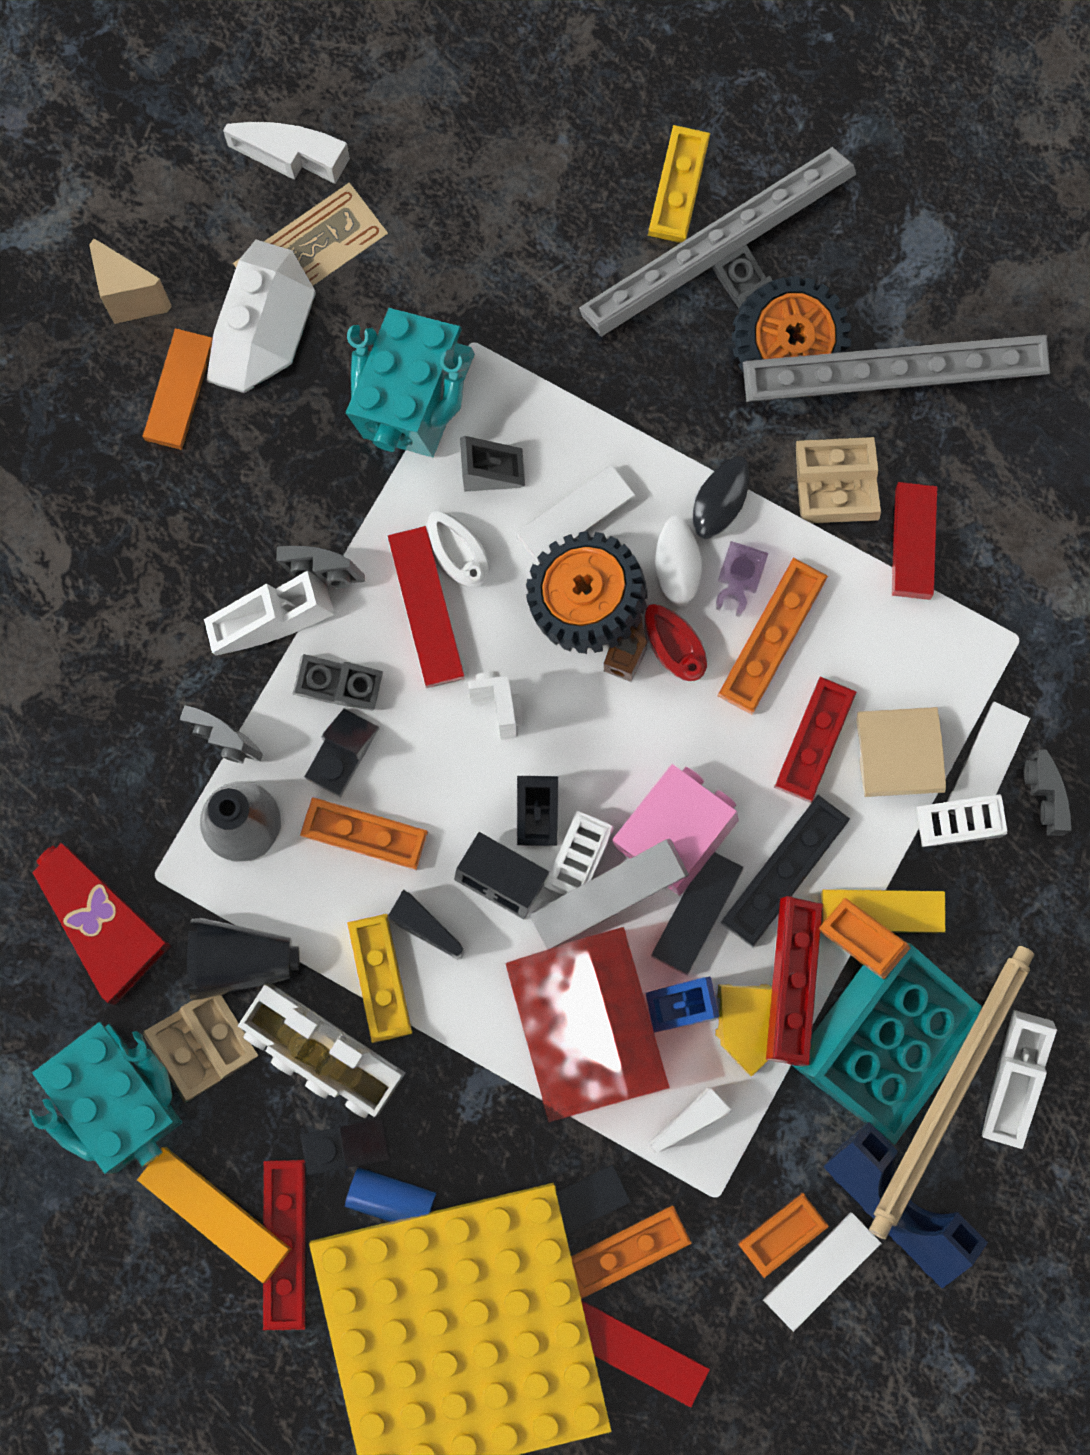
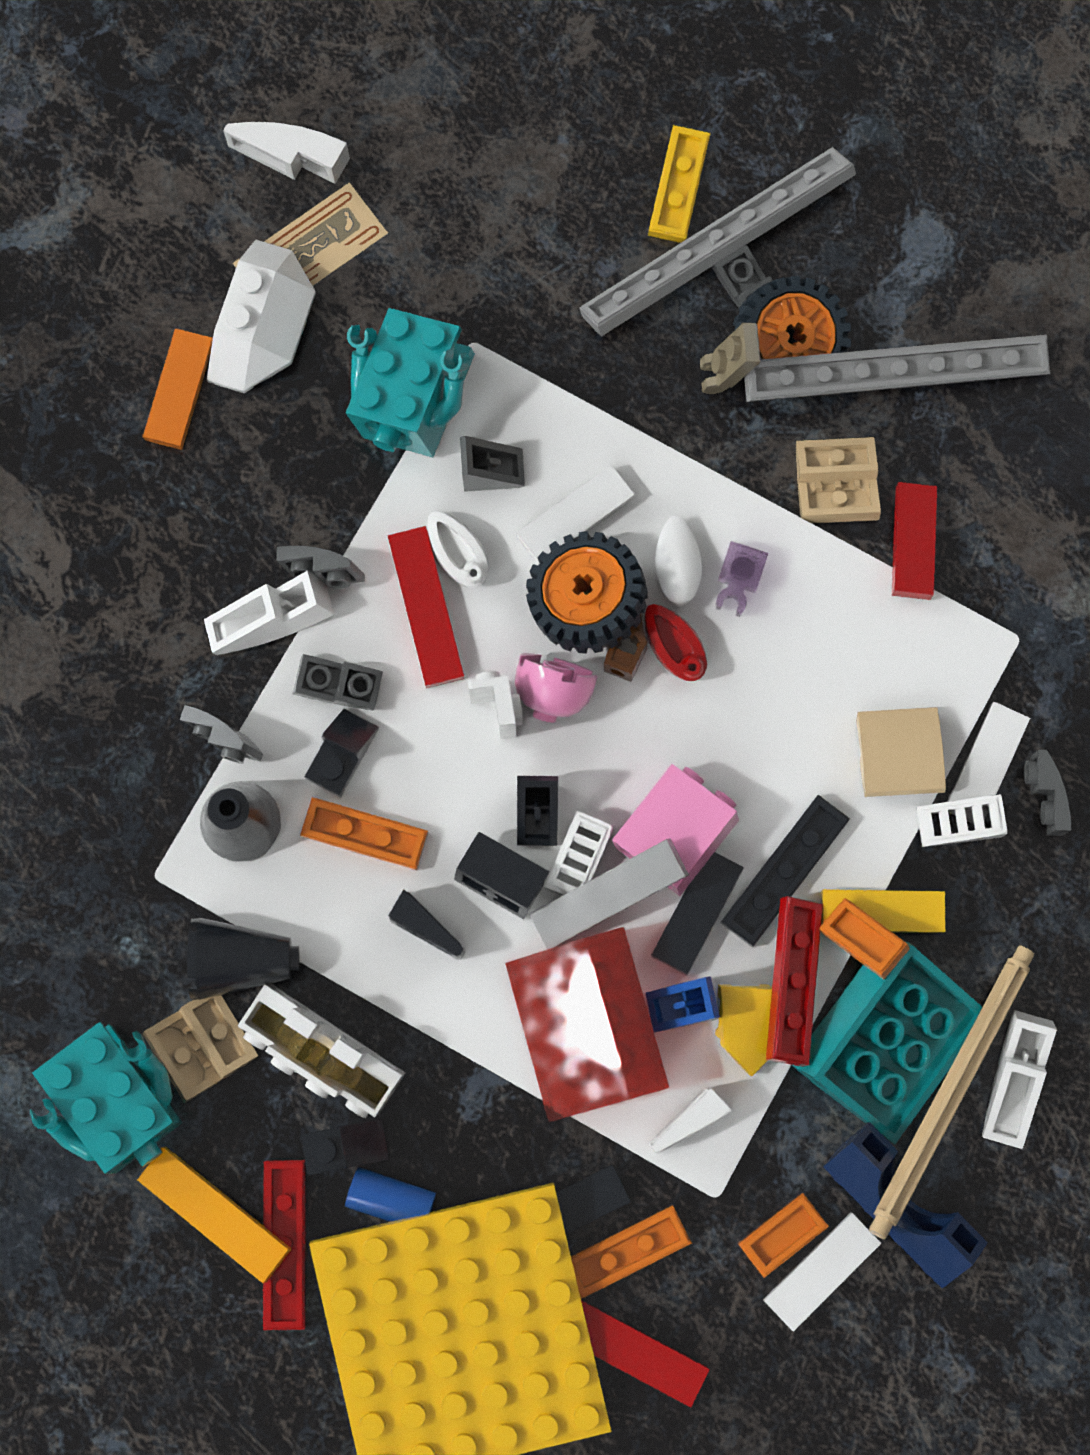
red slope [32,843,171,1005] -> none
tan slope [90,239,172,324] -> none
yellow tile [347,914,413,1043] -> none
black arm [693,456,749,539] -> none
orange tile [717,557,828,715] -> none
red tile [774,676,857,803] -> none
none -> bright pink cylinder [515,653,598,723]
none -> dark tan hinge [700,323,760,394]

